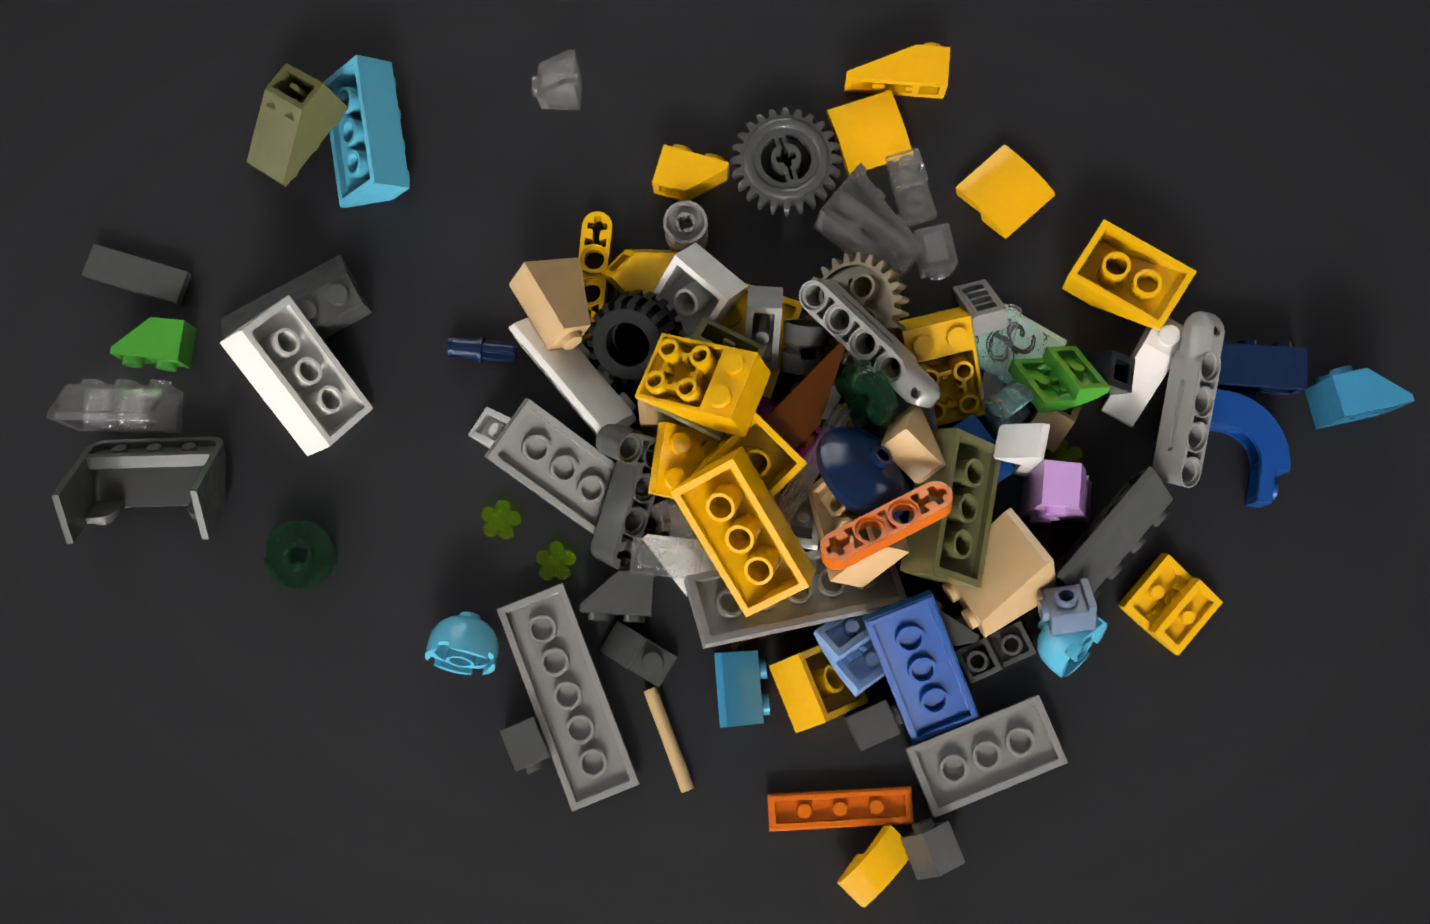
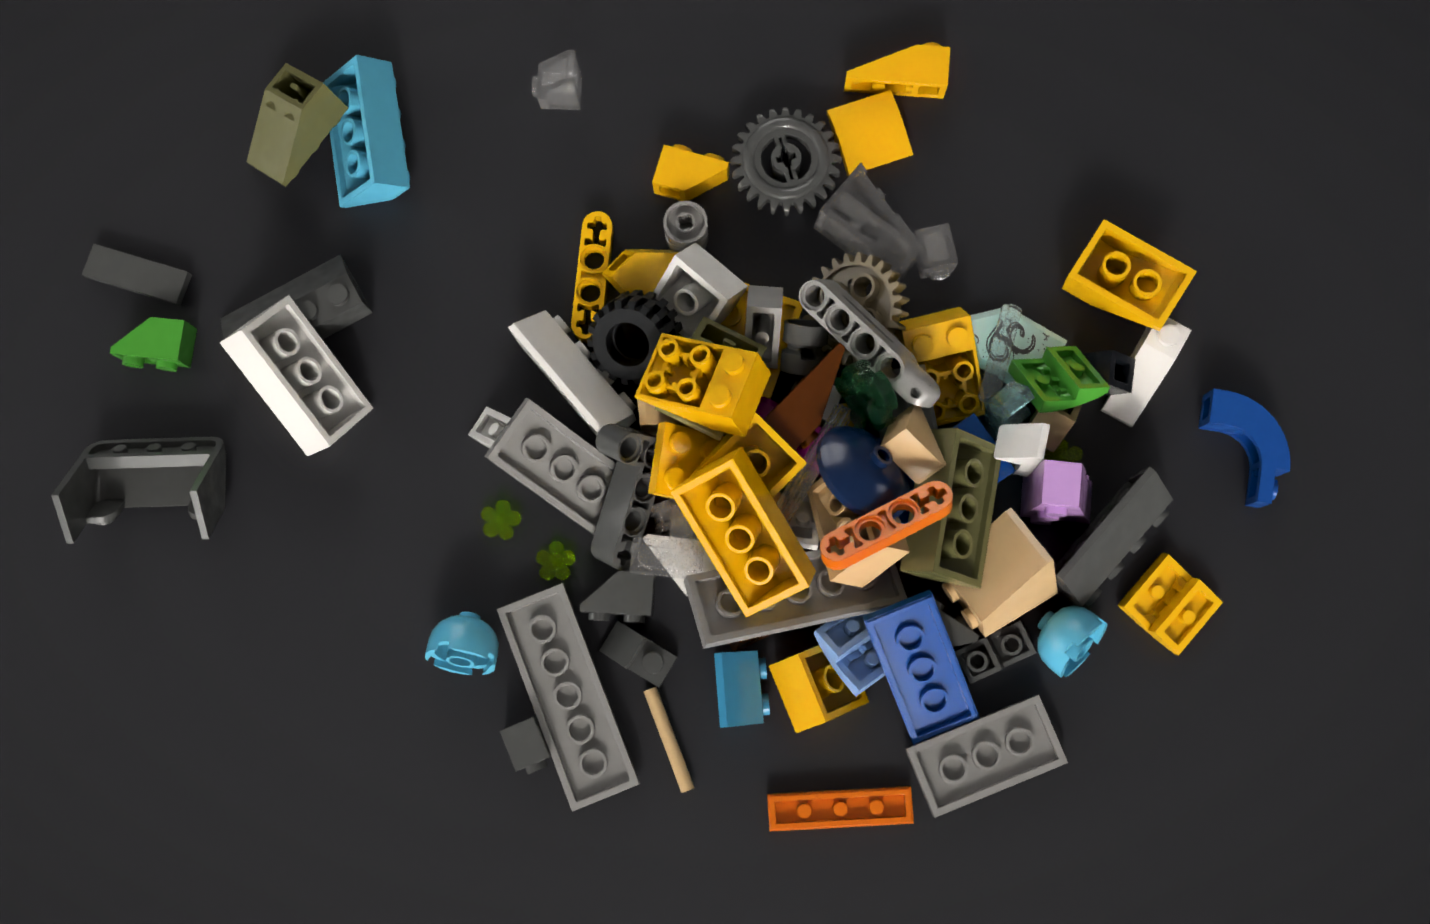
clear slope [47,379,184,432] -> none
clear green plate [263,520,338,591] -> none
dark blue axle [447,335,517,364] -> none
tan slope [509,257,591,350] -> none
yellow slope [837,825,909,907] -> none
dark grey brick [844,700,903,751] -> none
clear slope [885,148,937,228] -> none
dark grey brick [901,818,965,880] -> none
light grey slope [952,279,1007,336] -> none
yellow slope [955,144,1055,239] -> none
sand blue brick [1037,578,1097,636] -> none
light grey piece [1152,311,1225,488] -> none
dark blue brick [1217,339,1307,396] -> none
dark azure slope [1304,365,1415,430] -> none

